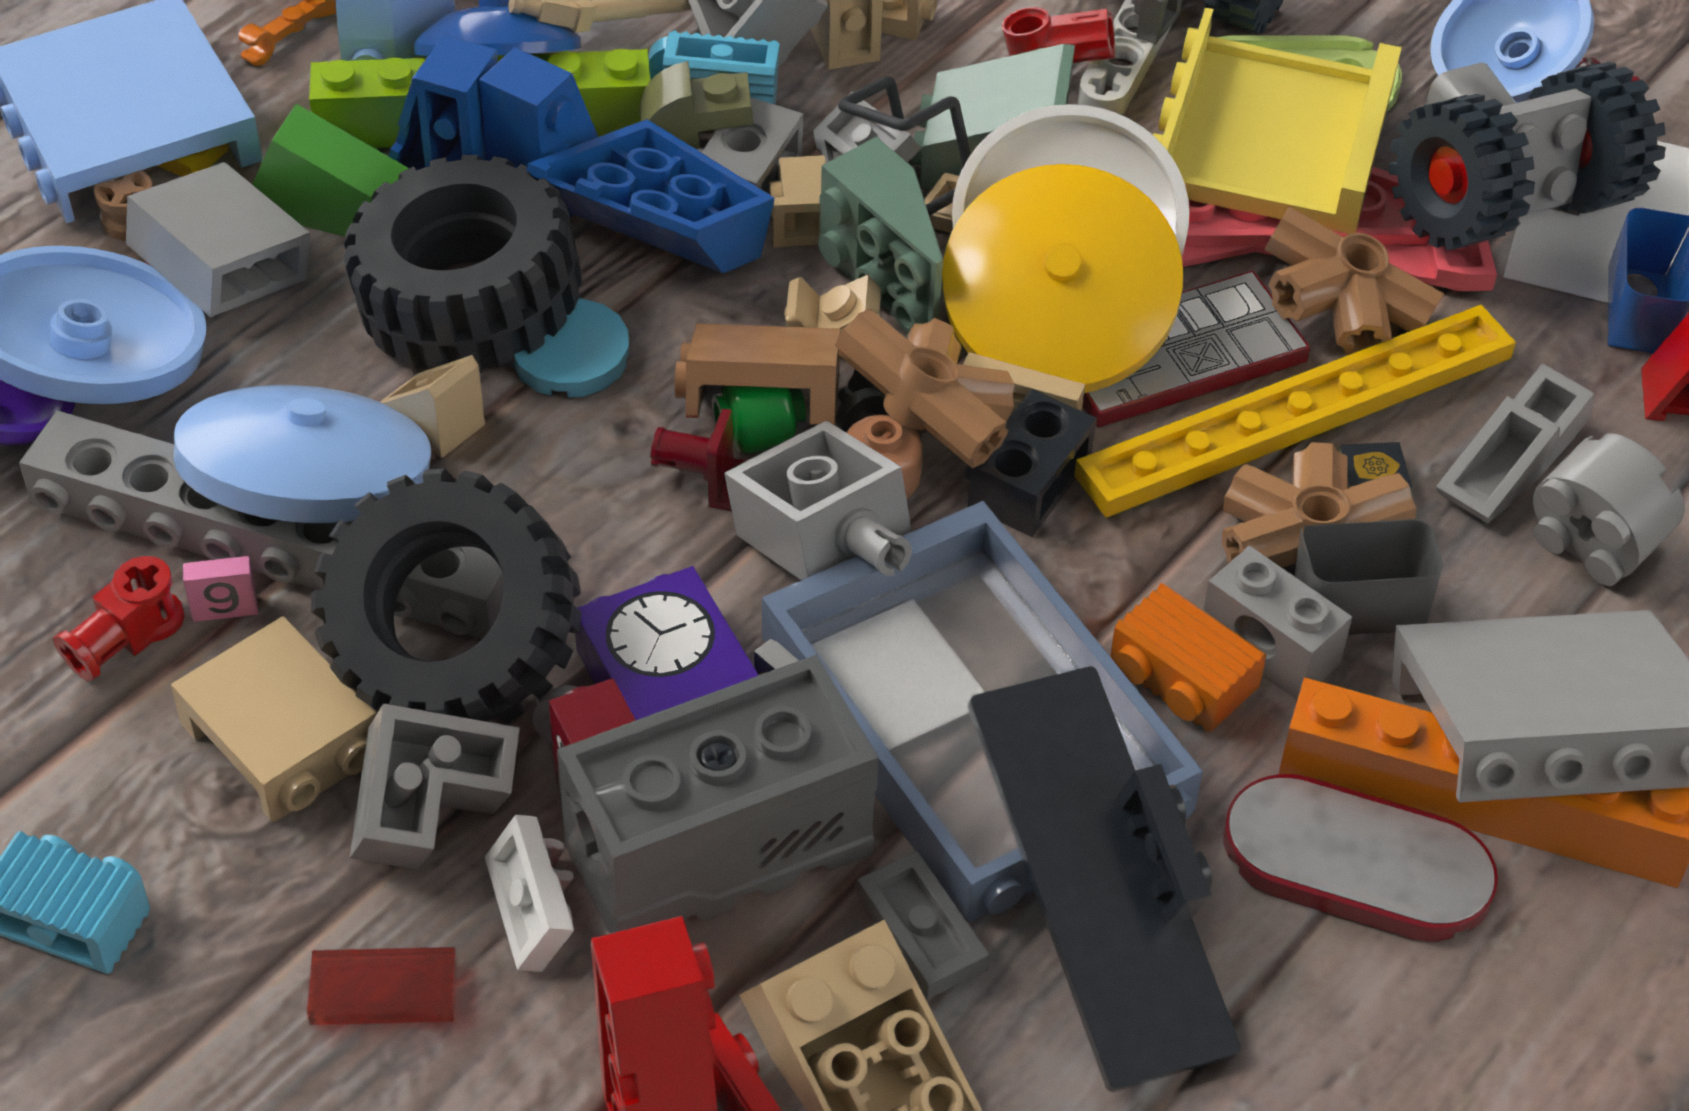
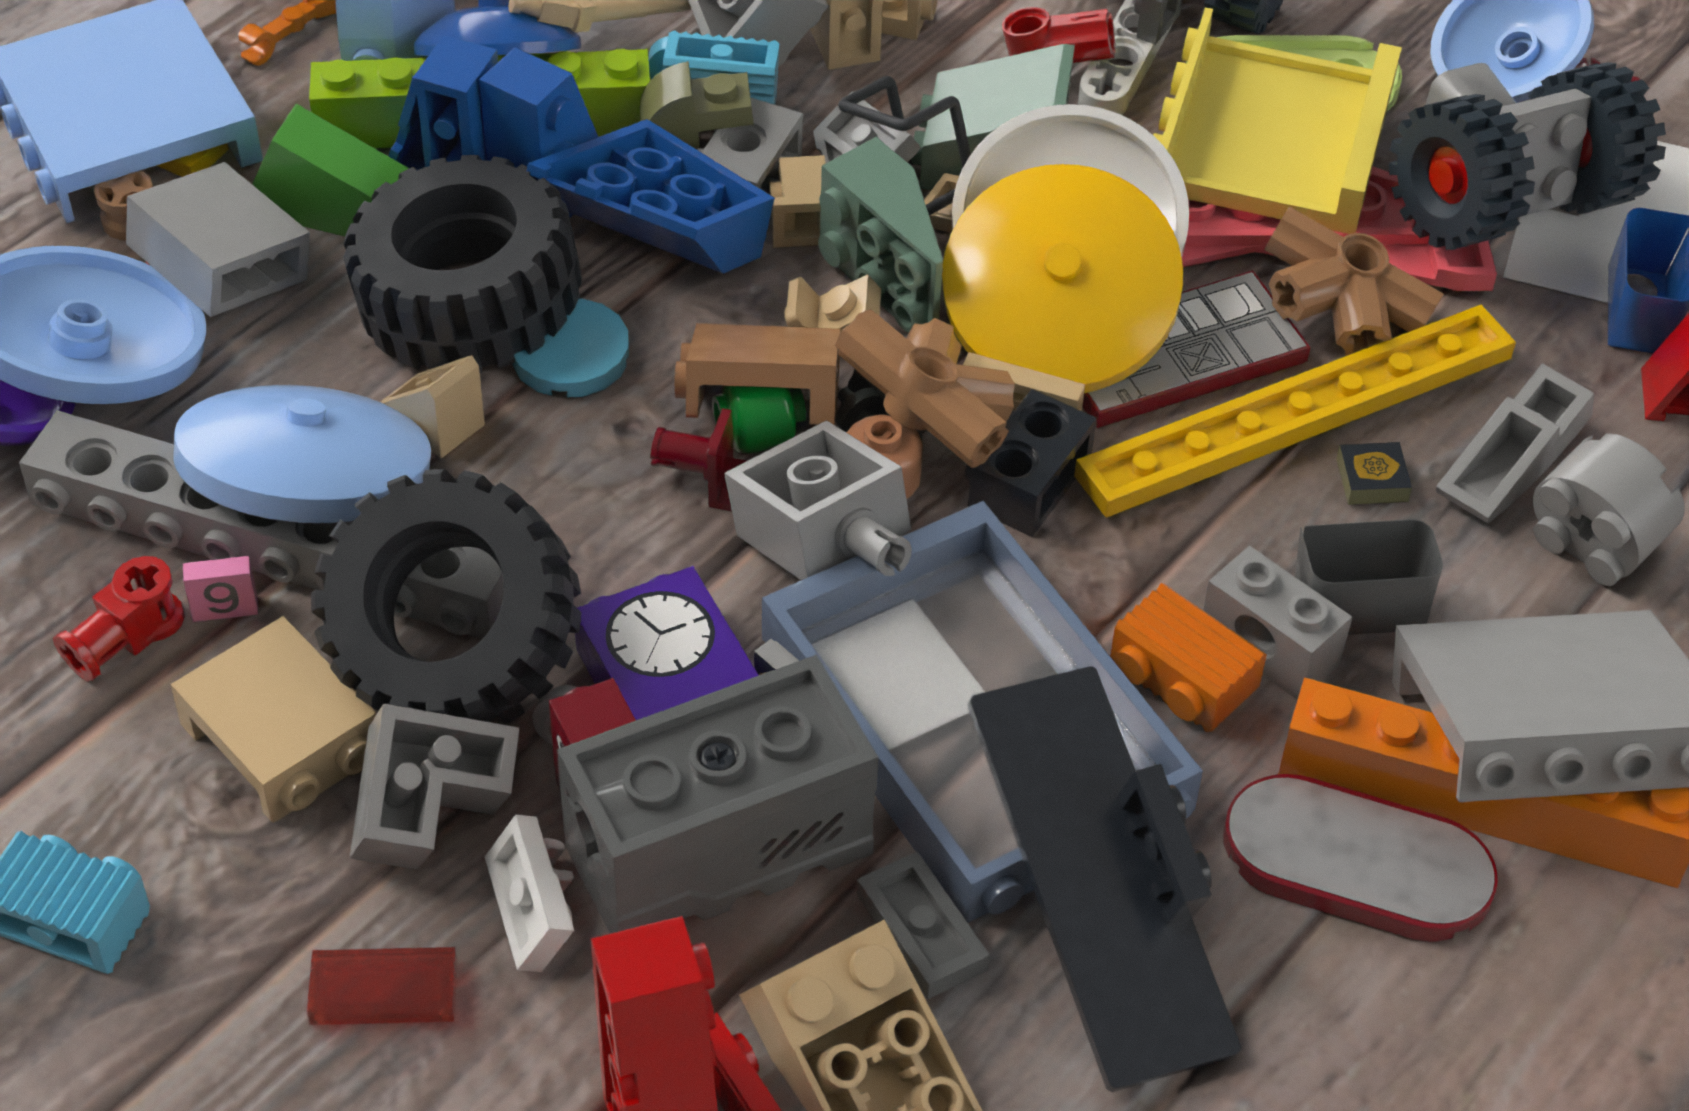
medium nougat piece [1222,442,1416,568] -> none

